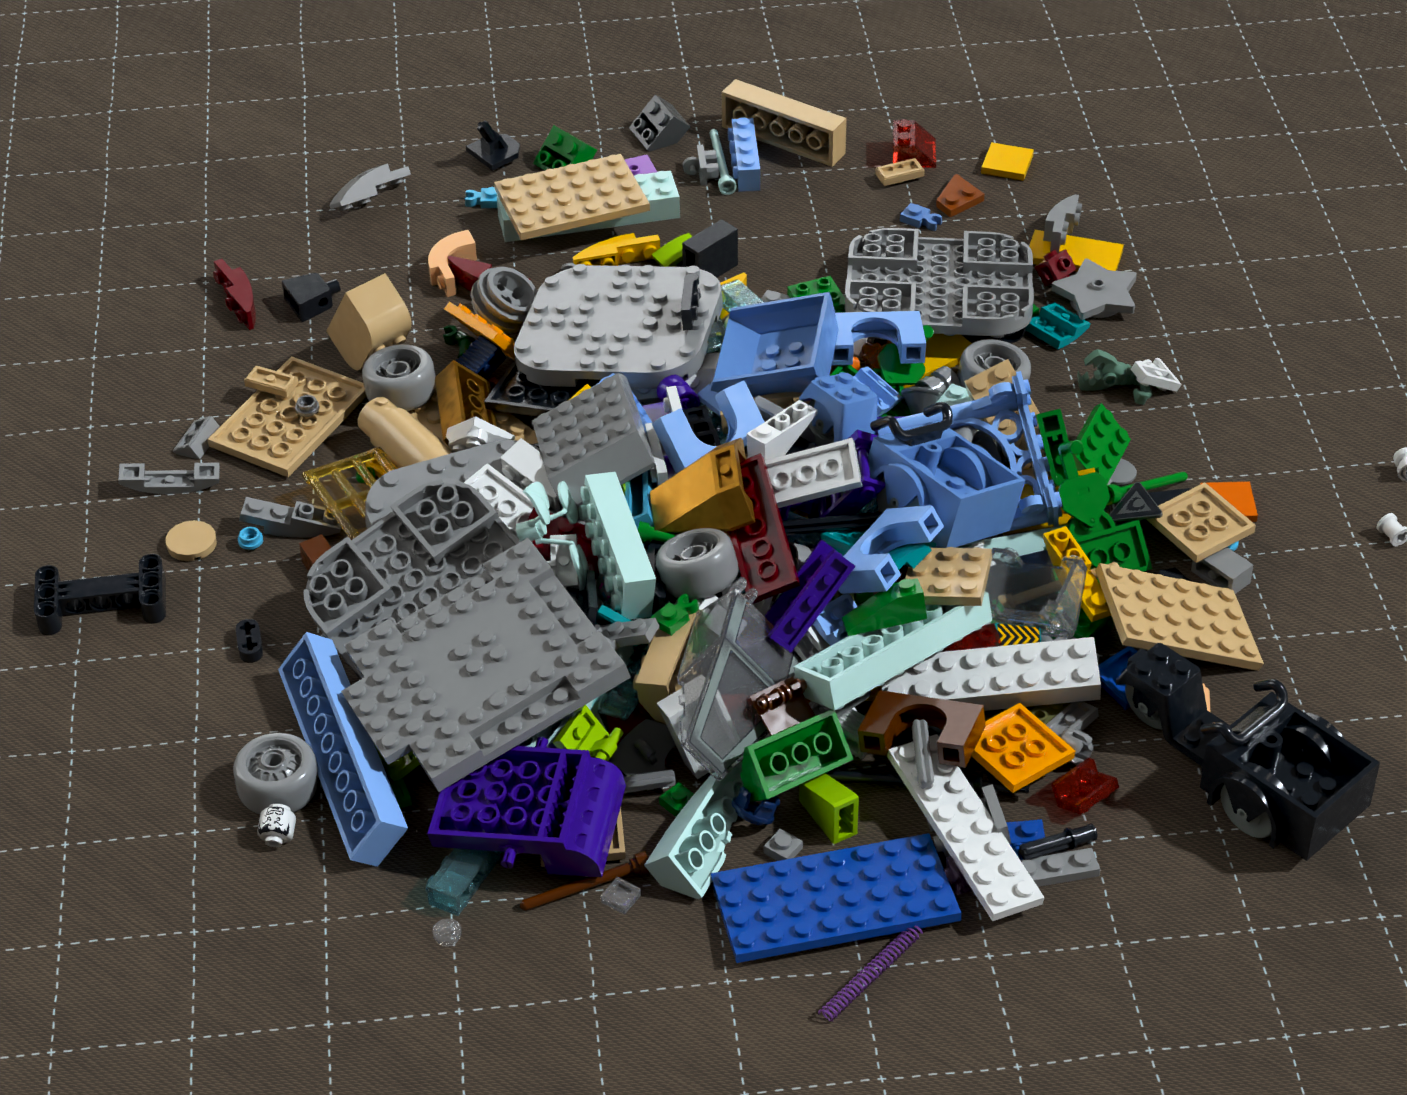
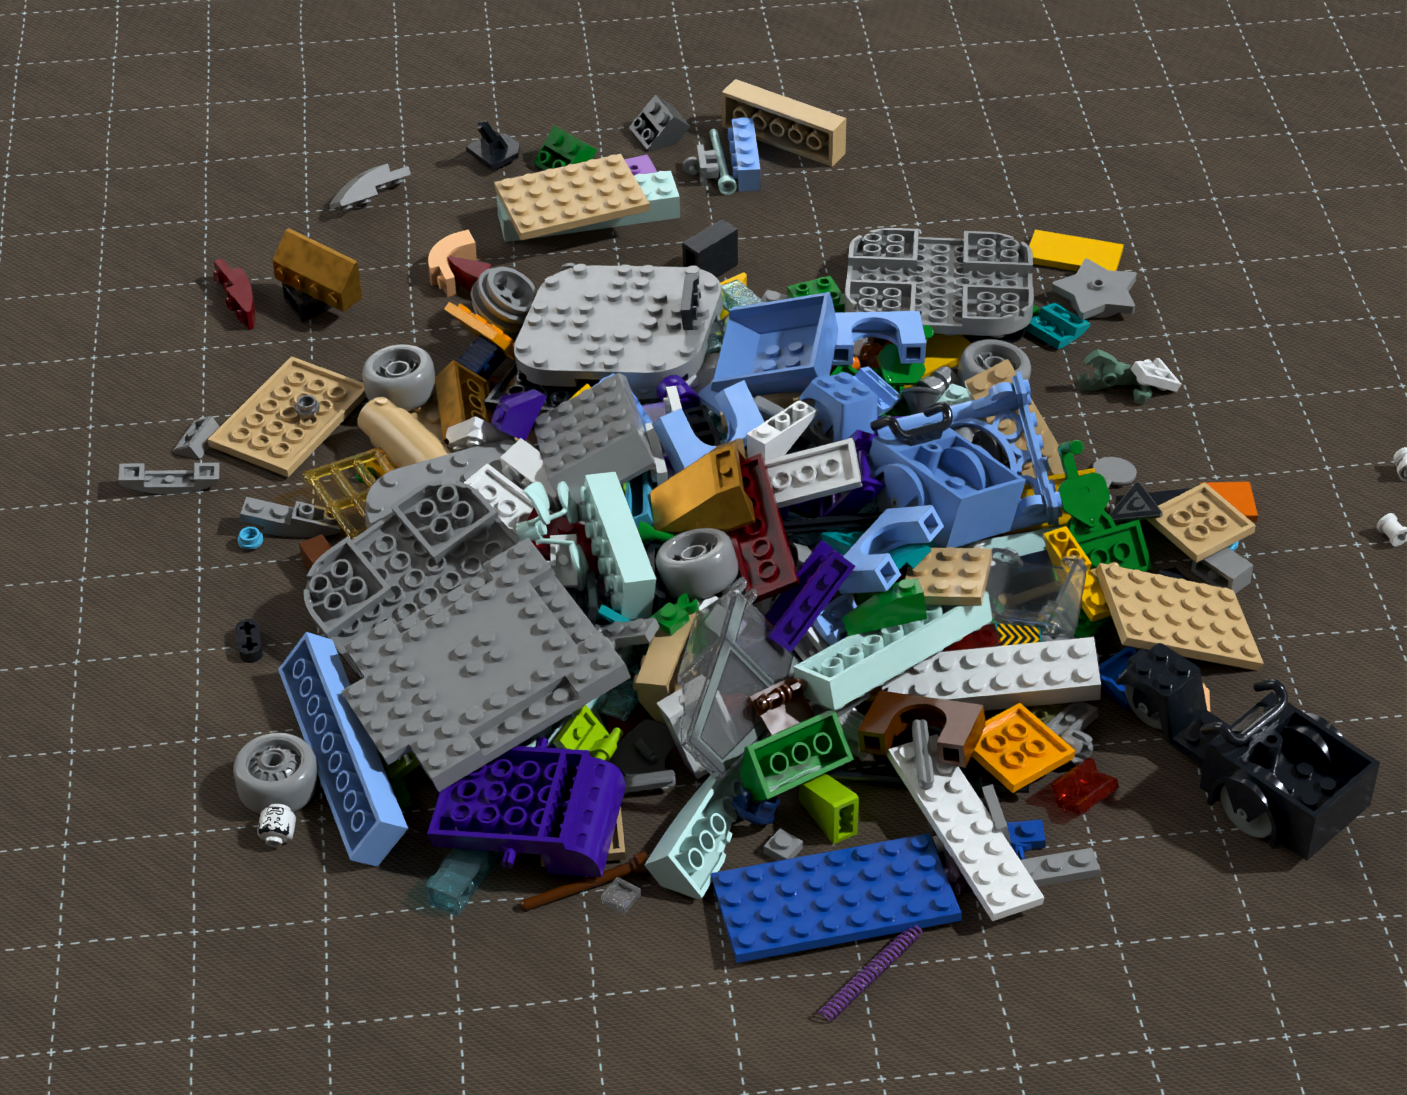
black beam [34,554,166,635] -> none
tan tile [166,520,217,562] -> none
tan plate [244,366,299,398] -> none
tan brick [326,273,412,370] -> none
clear plate [433,919,462,946] -> none
dark green piece [443,325,475,358] -> none
medium azure plate [465,187,497,208] -> none
yellow slope [573,233,660,266] -> none
lime slope [652,233,693,267] -> none
green plate [659,782,694,817] -> none
tan plate [875,158,924,186] -> none
clear red slope [892,119,936,168] -> none
medium blue plate [900,203,942,231] -> none
dark orange wing [936,174,985,217] -> none
yellow tile [981,142,1034,181] -> none
black axle [1018,823,1098,860] -> none
dark red brick [1034,249,1077,286] -> none
green slope [1036,408,1069,487] -> none
light grey slope [1043,194,1082,252] -> none
green plate [1073,403,1131,484] -> none
green piece [1107,472,1188,506] -> none
none -> pearl gold slope [272,228,362,312]
none -> dark purple wedge [491,390,547,441]

